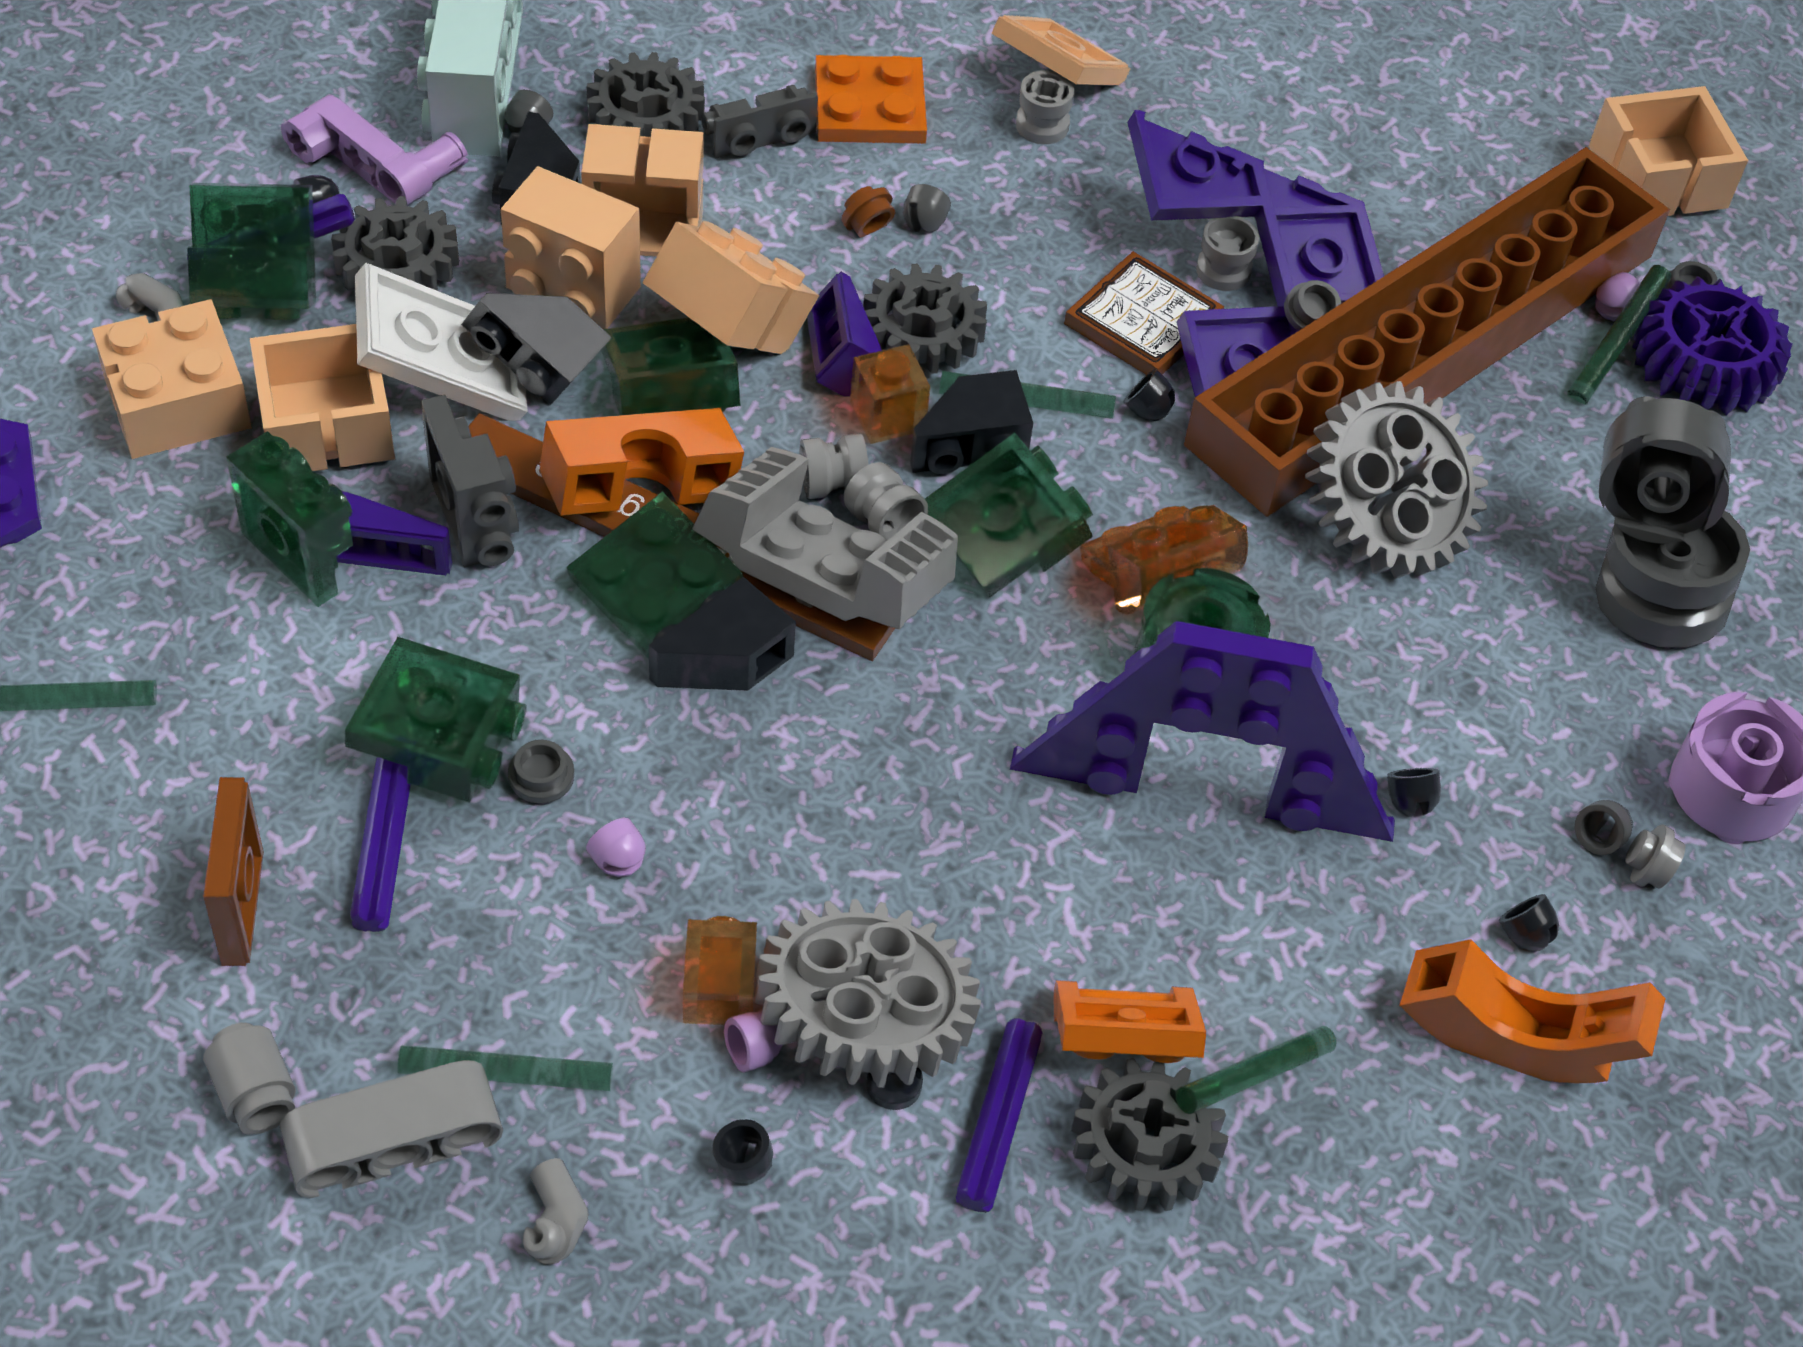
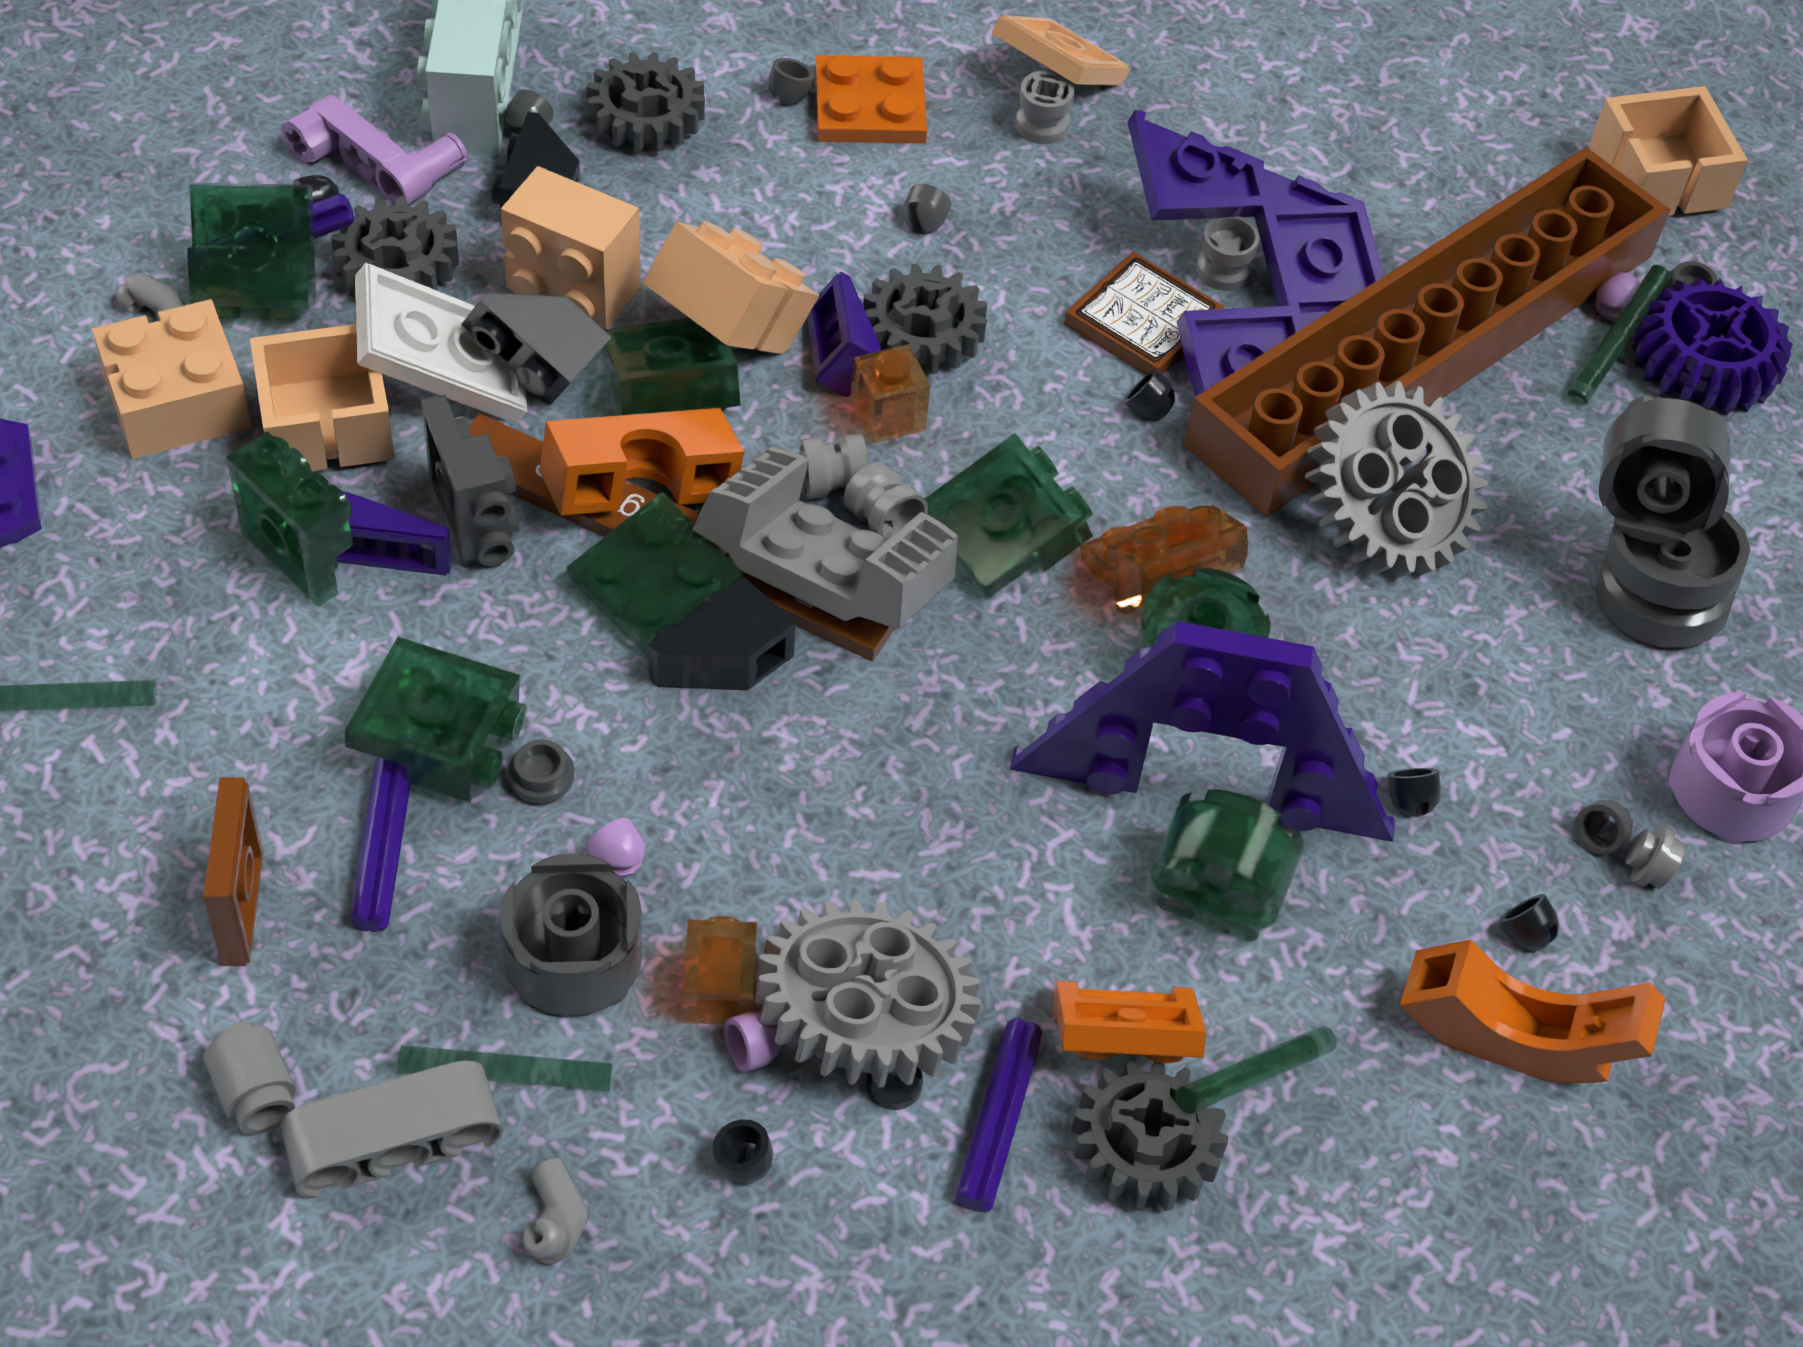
light nougat piece [581,124,704,257] -> none
dark grey hinge [701,85,818,159] -> none
dark orange plate [841,186,896,238] -> none
black slope [910,370,1033,474] -> none
clear green bar [939,371,1116,419] -> none
dark grey plate [1284,280,1341,331] -> none
none -> dark grey brick [500,853,642,1016]
none -> dark grey hinge [769,58,815,105]
none -> clear green brick [1150,789,1305,941]

